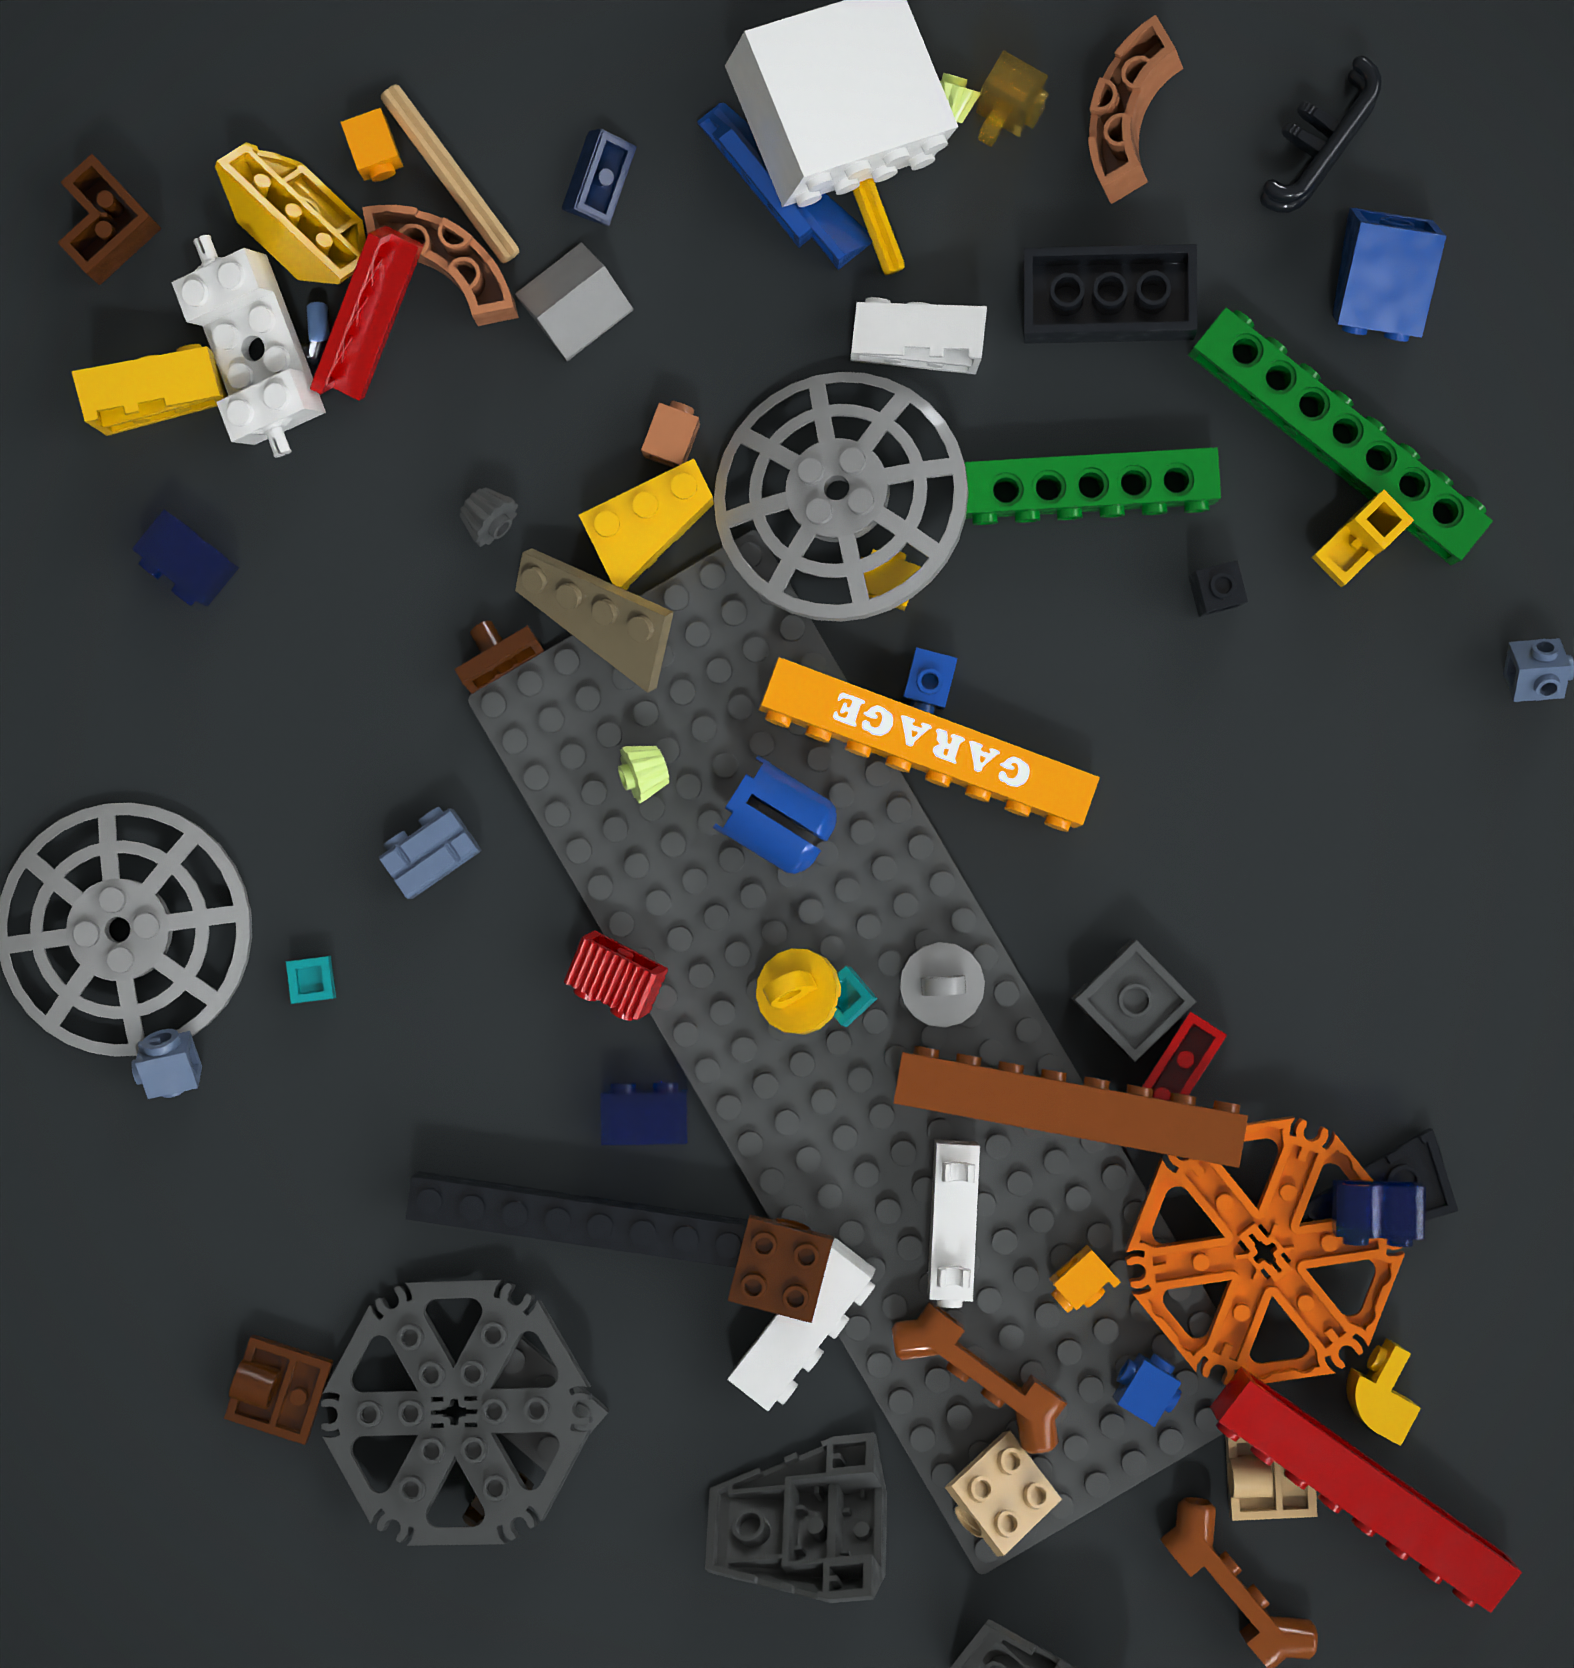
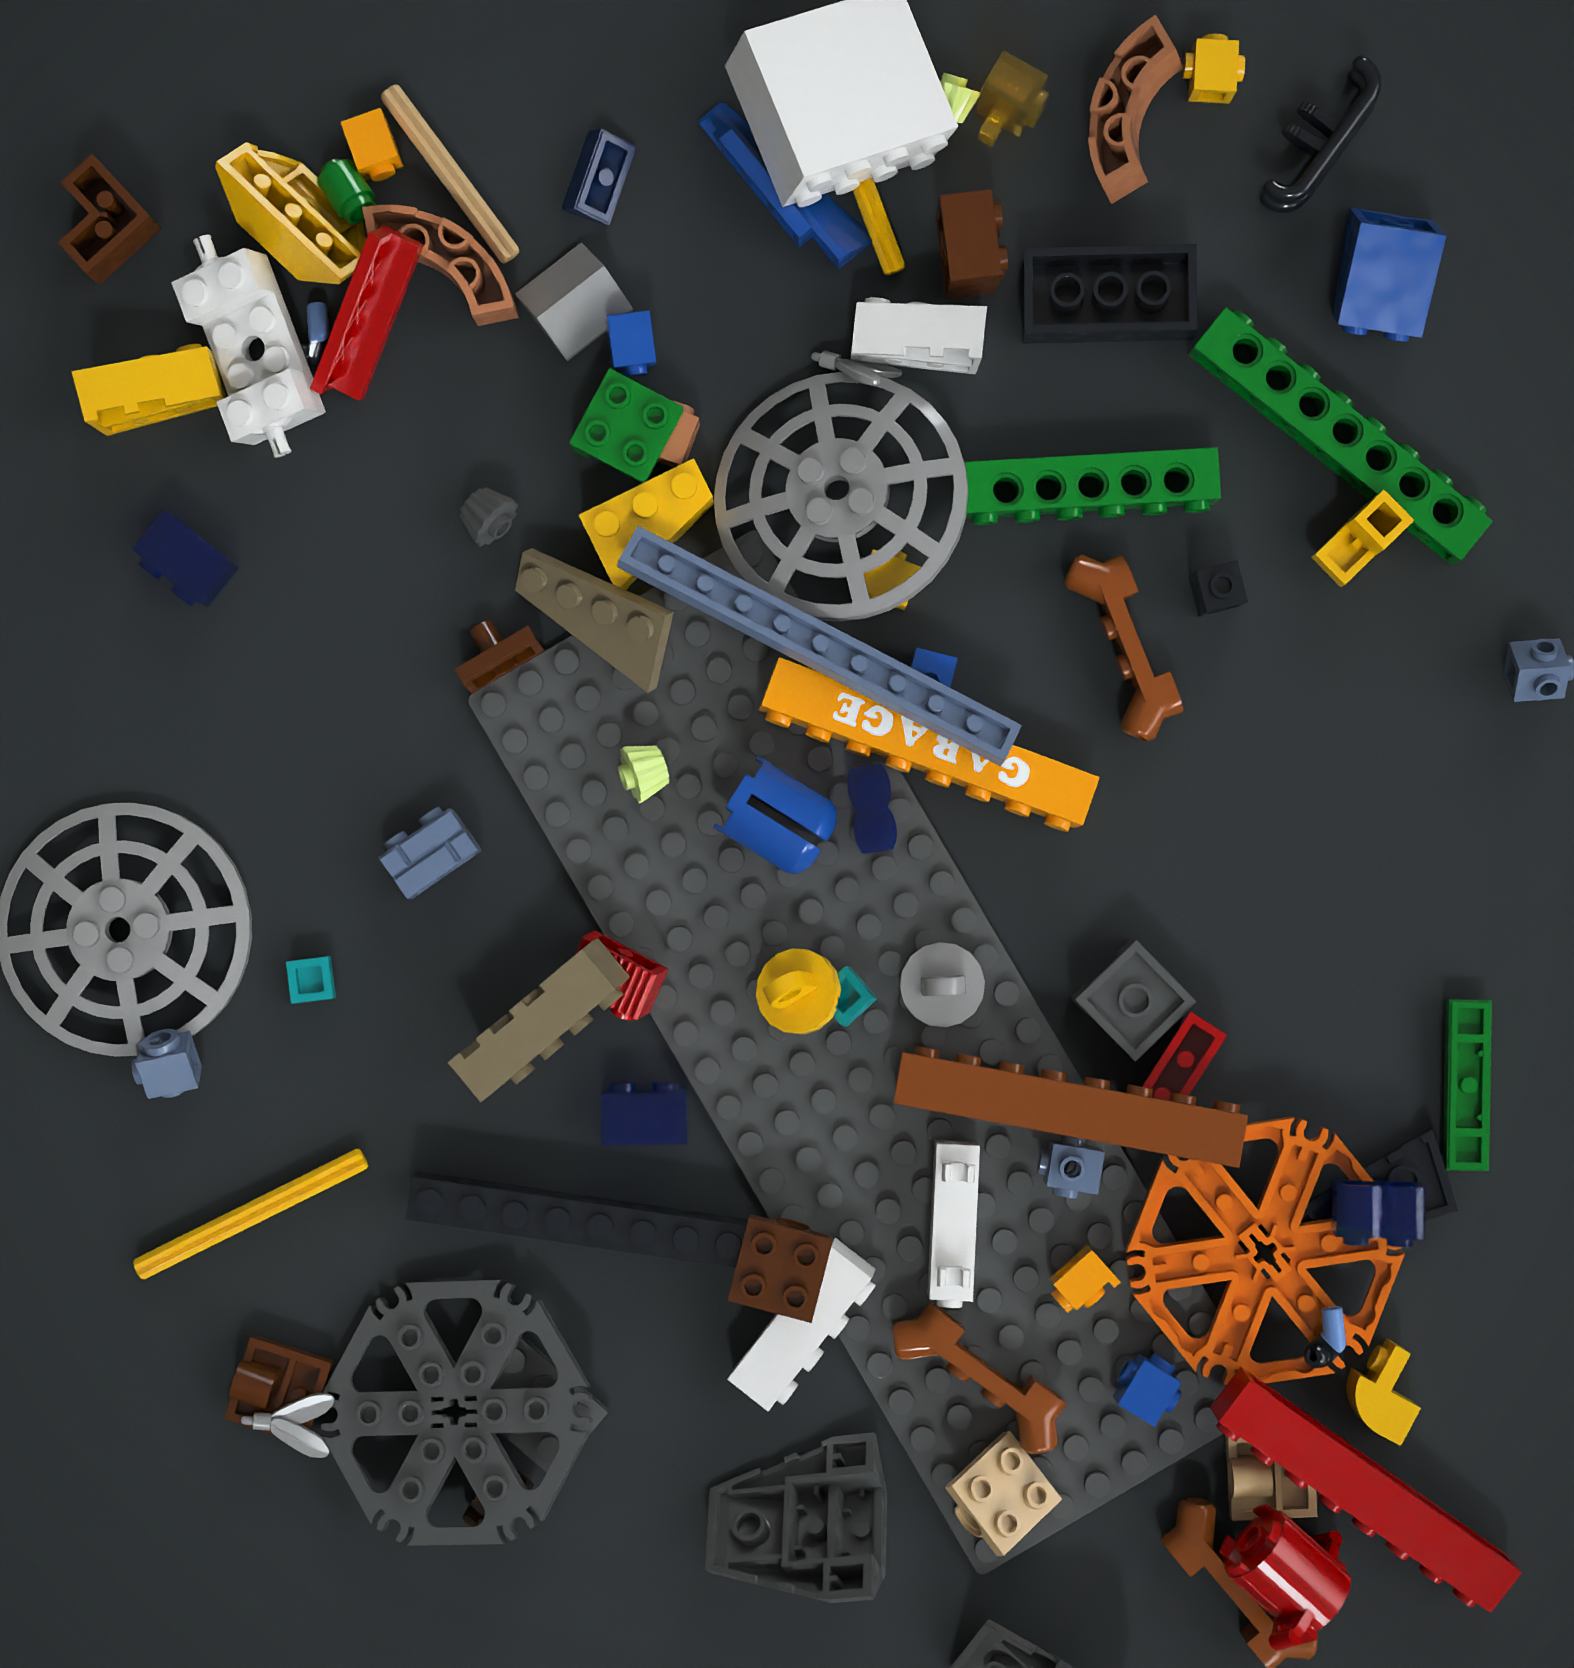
none -> yellow axle [133,1149,368,1279]
none -> light grey piece [241,1393,334,1458]
none -> green brick [317,158,376,224]
none -> dark tan wedge [447,938,631,1102]
none -> green bracket [569,368,684,483]
none -> blue brick [606,310,656,378]
none -> sand blue plate [617,526,1022,767]
none -> light grey piece [811,350,902,385]
none -> clear blue brick [847,764,897,854]
none -> reddish brown brick [935,189,1008,300]
none -> sand blue brick [1037,1135,1105,1198]
none -> dark orange plate [1064,554,1183,742]
none -> yellow brick [1182,34,1245,104]
none -> red container [1219,1504,1352,1651]
none -> arm [1304,1306,1346,1368]
none -> green plate [1443,999,1492,1171]

